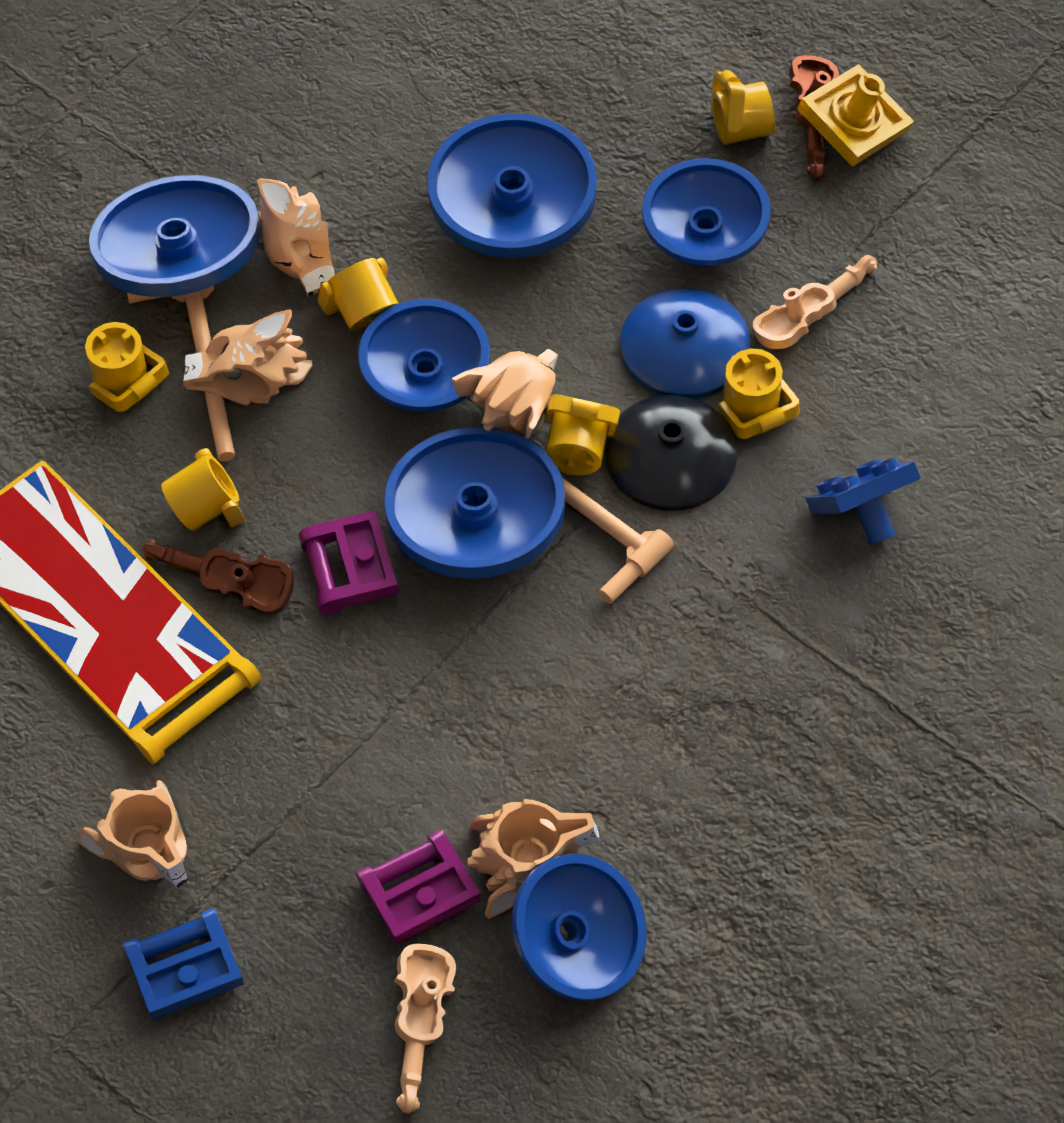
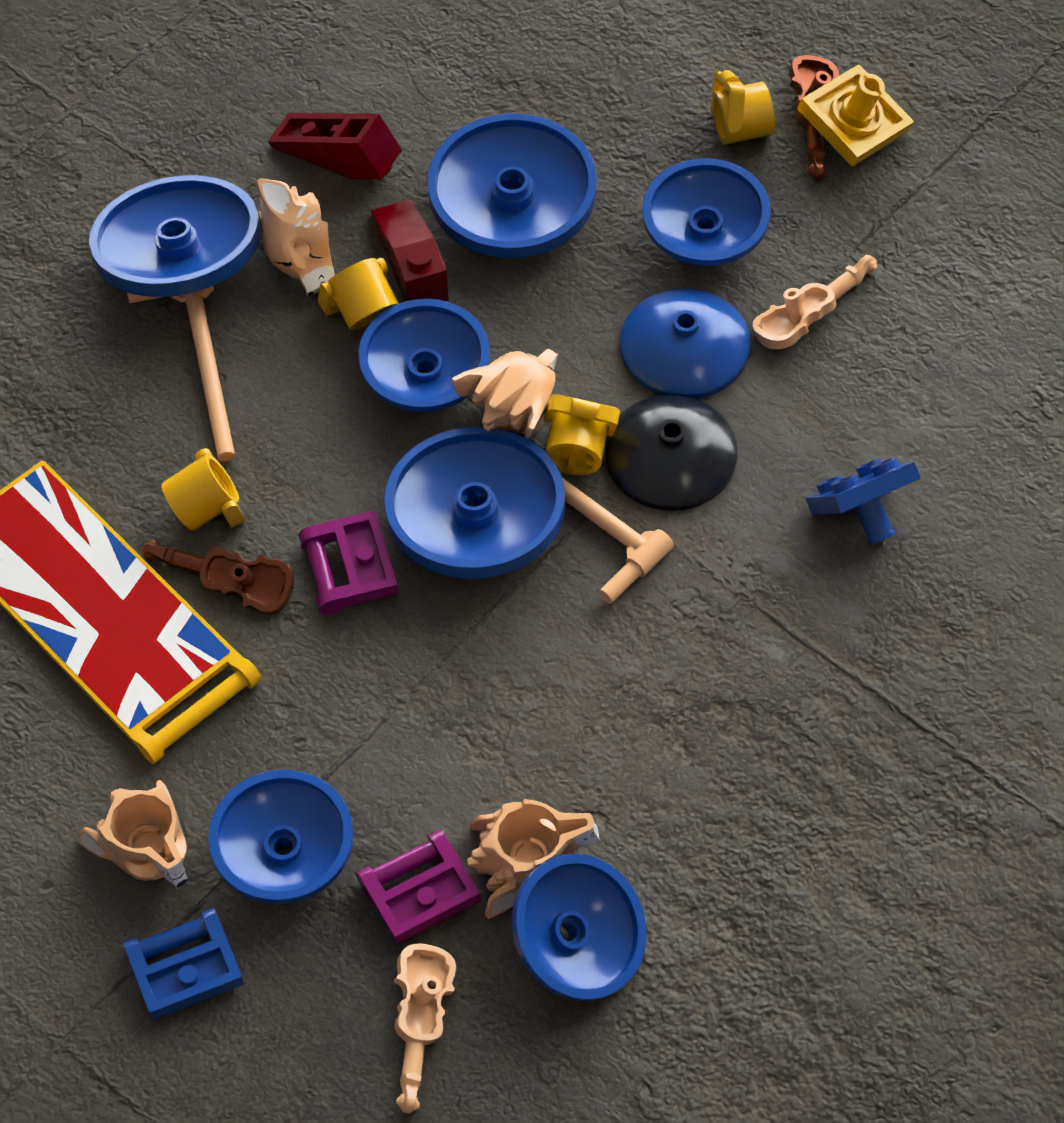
yellow piece [85,322,169,412] -> none
light nougat piece [183,309,313,406] -> none
yellow piece [717,349,800,439] -> none
none -> blue dish [209,770,353,904]
none -> dark red slope [268,113,402,180]
none -> dark red slope [371,199,449,302]

